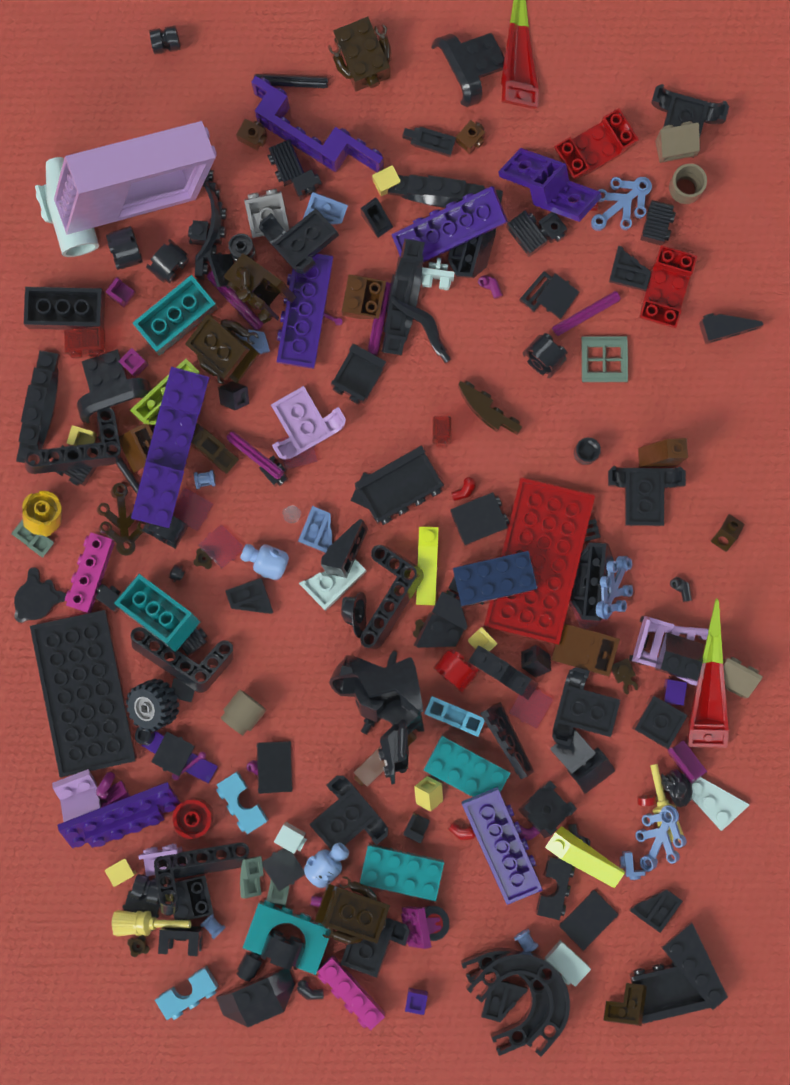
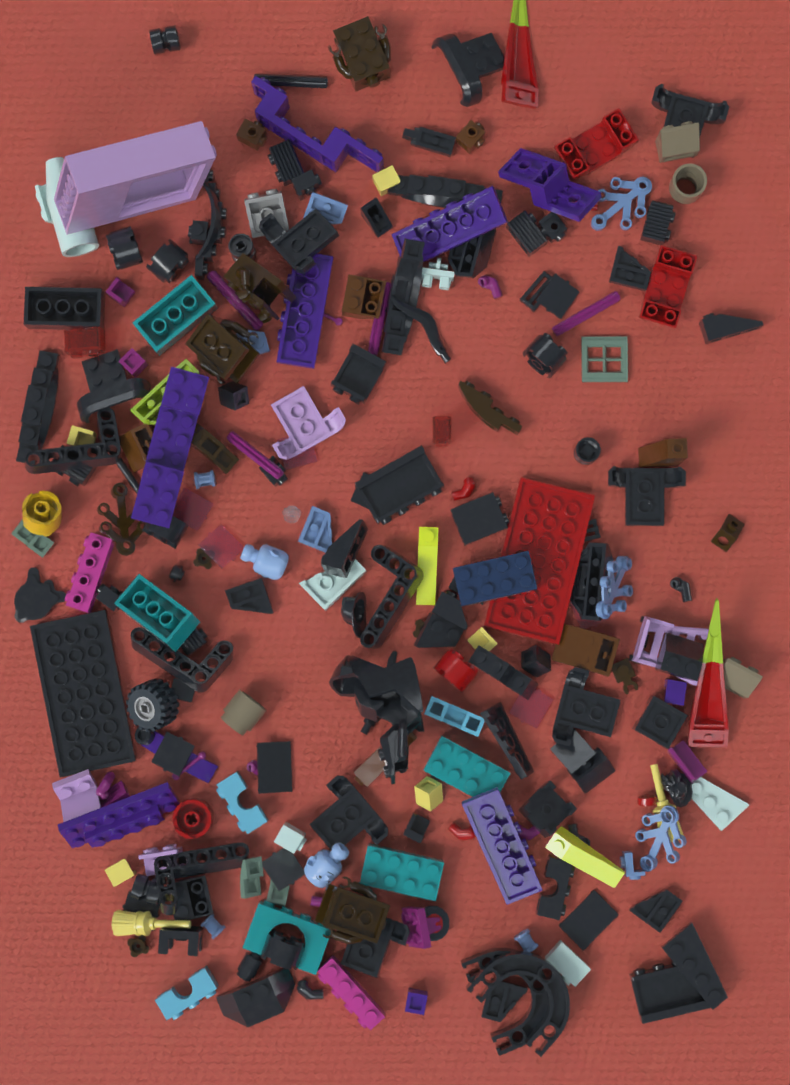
black piece [208,253,234,289] -> none
dark brown plate [603,983,647,1026] -> none

